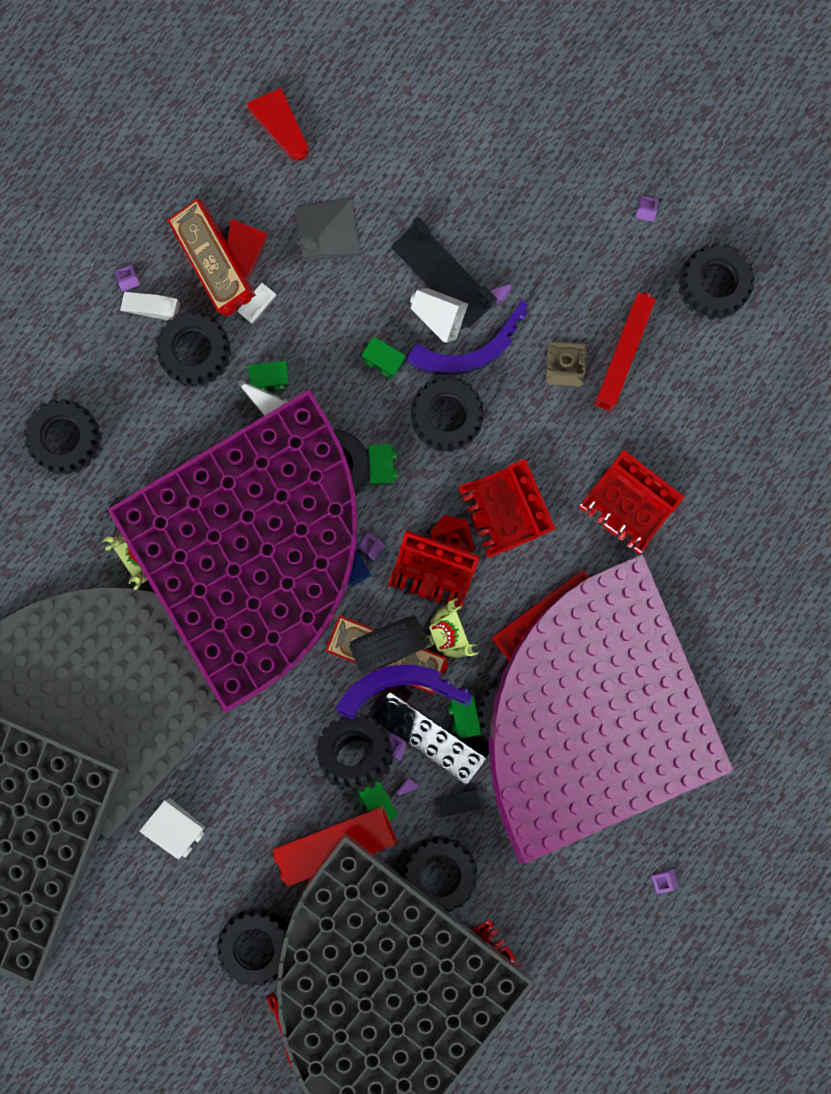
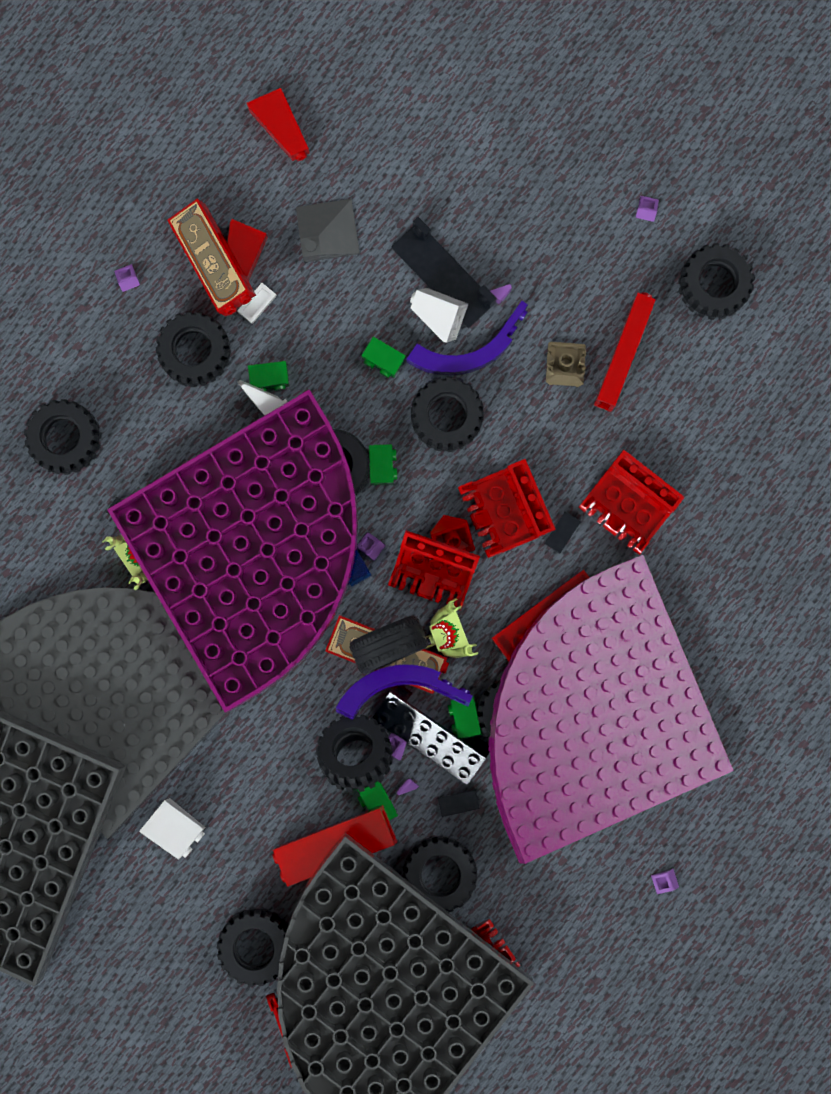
white slope [120,292,180,320] -> none
none -> black tile [544,512,581,554]

